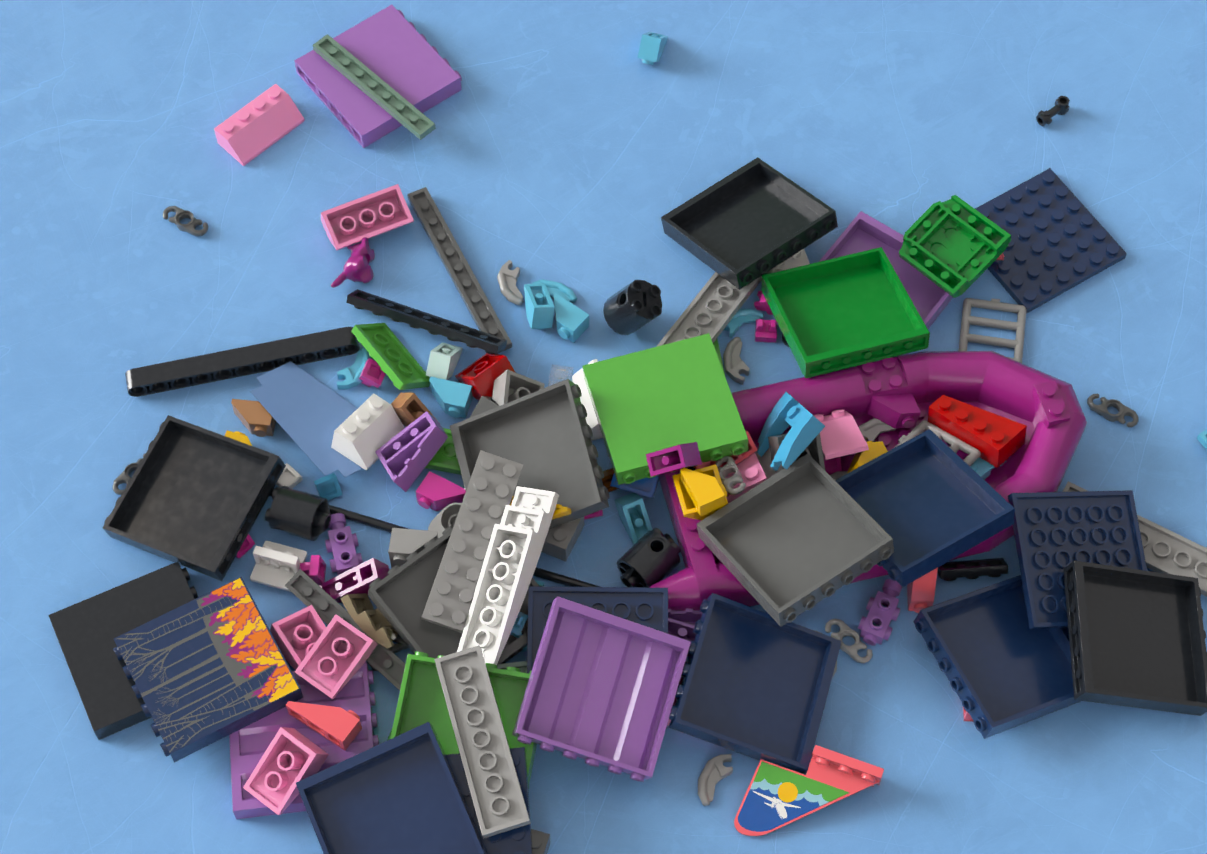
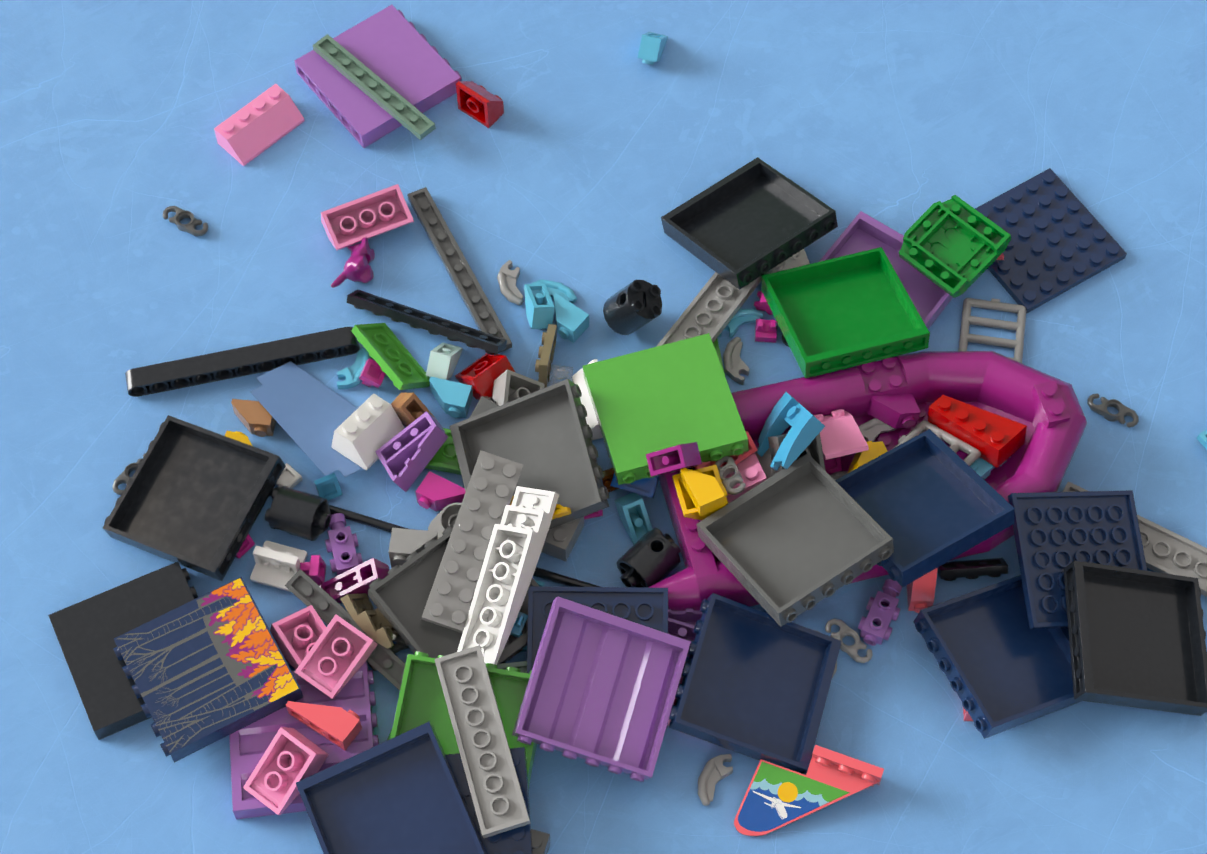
black bar [1036,96,1070,126] -> none
none -> red slope [456,81,504,128]
none -> dark tan wing [535,324,557,388]

